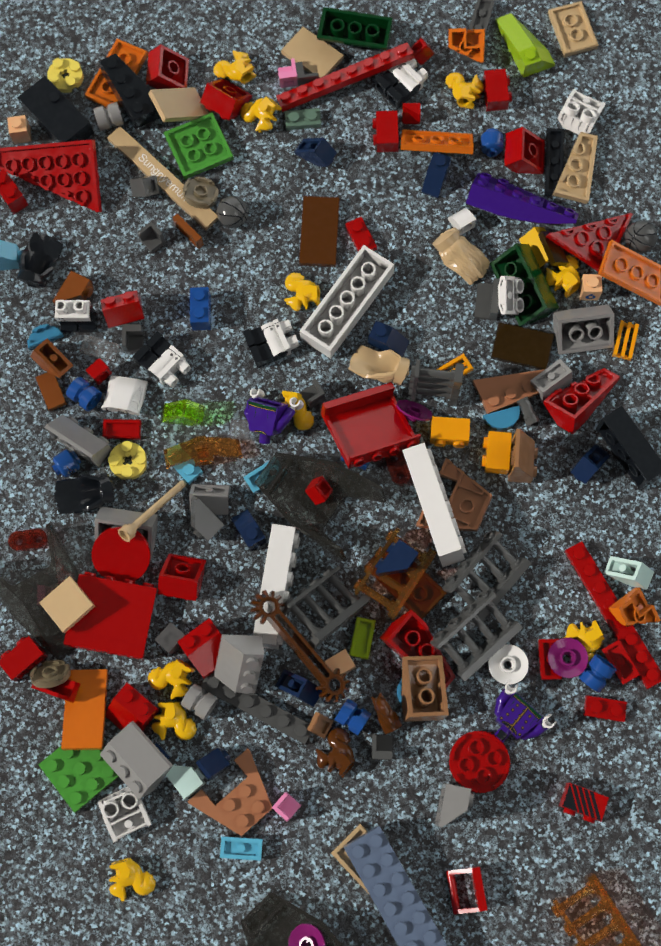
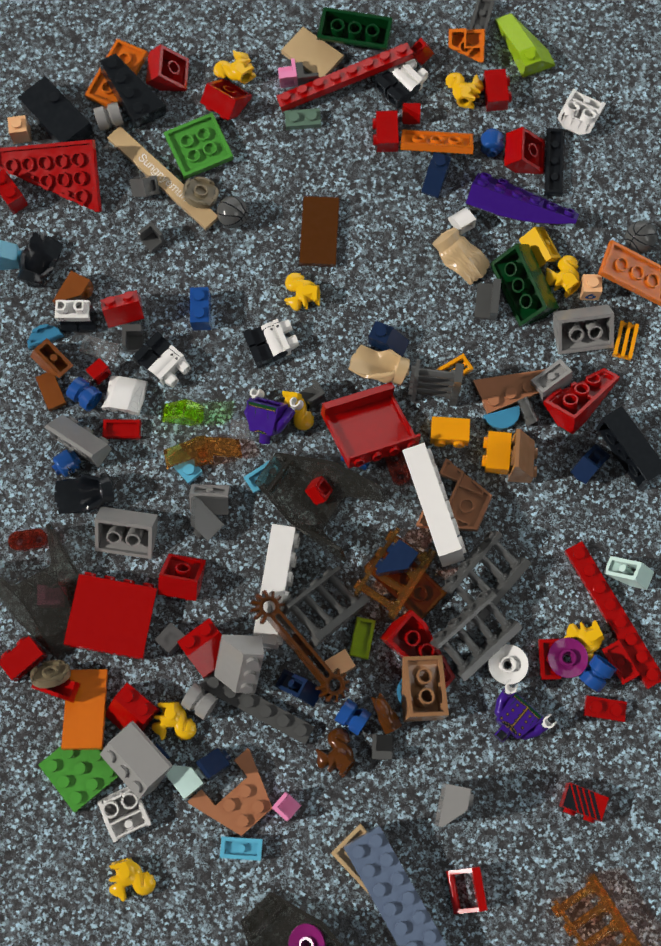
tan tile [39,576,95,633] -> none
light yellow plate [47,58,84,93] -> none
red tile [91,527,151,582] -> none
light yellow plate [108,441,147,480] -> none
tan piece [118,480,187,542] -> none
tan tile [148,87,209,122] -> none
yellow animal [148,659,196,700] -> none
dark orange tile [173,213,204,249] -> none
dark blue slope [231,509,267,552] -> none
yellow animal [240,96,282,133] -> none
dark blue slope [294,138,337,167] -> none
white brick [299,245,394,359] -> none
medium nougat tile [307,712,333,739] -> none
red plate [345,217,377,252] -> none
magenta dish [396,400,433,422] -> none
red tile [449,731,510,793] -> none
dark brown tile [491,322,554,370] -> none
white slope [498,276,524,315] -> none
dark brown tile [538,231,569,266] -> none
red tile [546,213,633,272] -> none
tan tile [548,1,598,57] -> none
tan wing [553,132,598,204] -> none
orange slope [609,587,661,626] -> none

